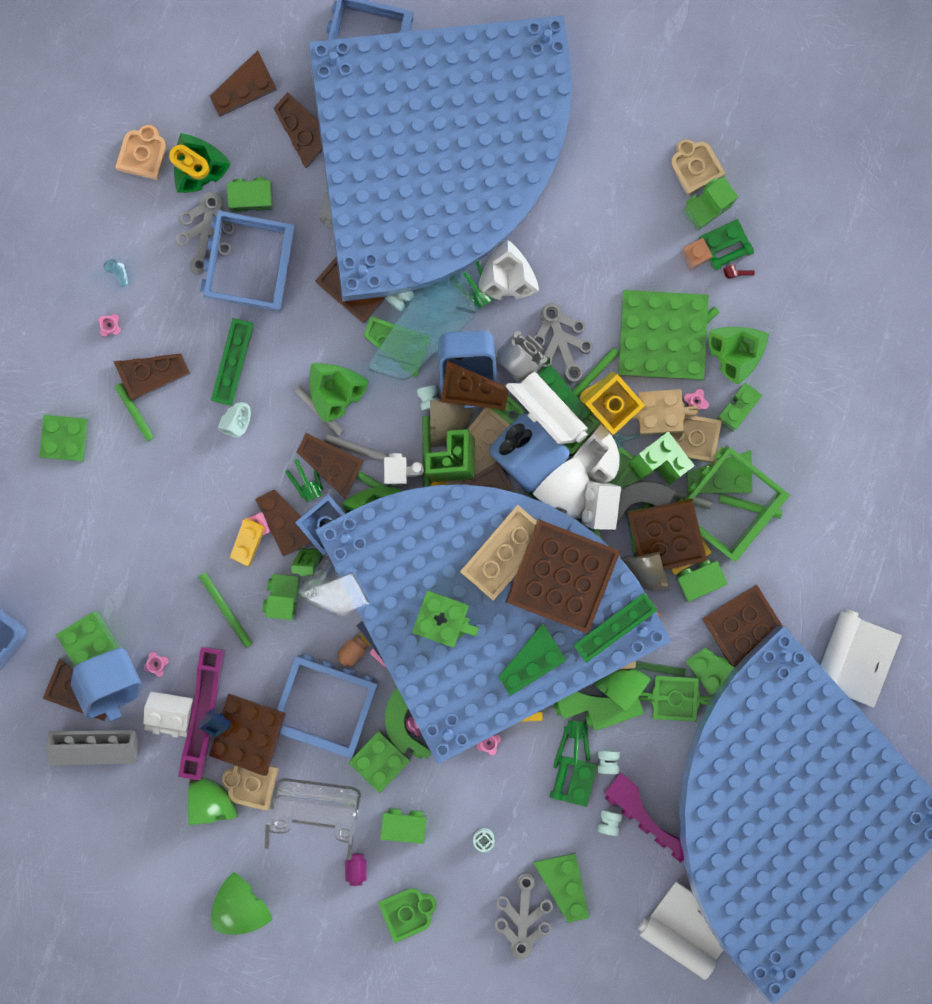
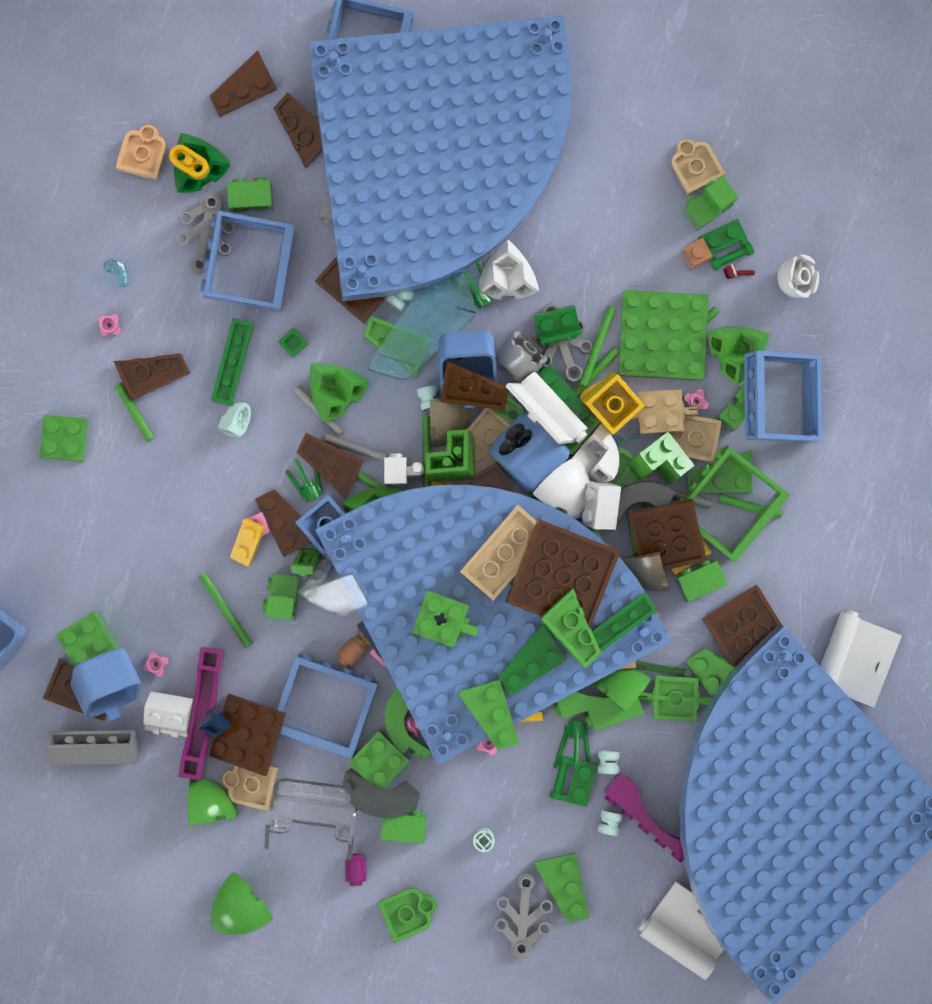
none -> green plate [278,327,308,358]
none -> dark grey arch [342,768,420,818]
none -> bright green wing [457,679,519,750]
none -> green bracket [532,305,582,345]
none -> bright green wing [539,588,601,668]
none -> bright green bar [579,306,615,388]
none -> medium blue window [744,351,823,443]
none -> white cylinder [777,255,819,298]

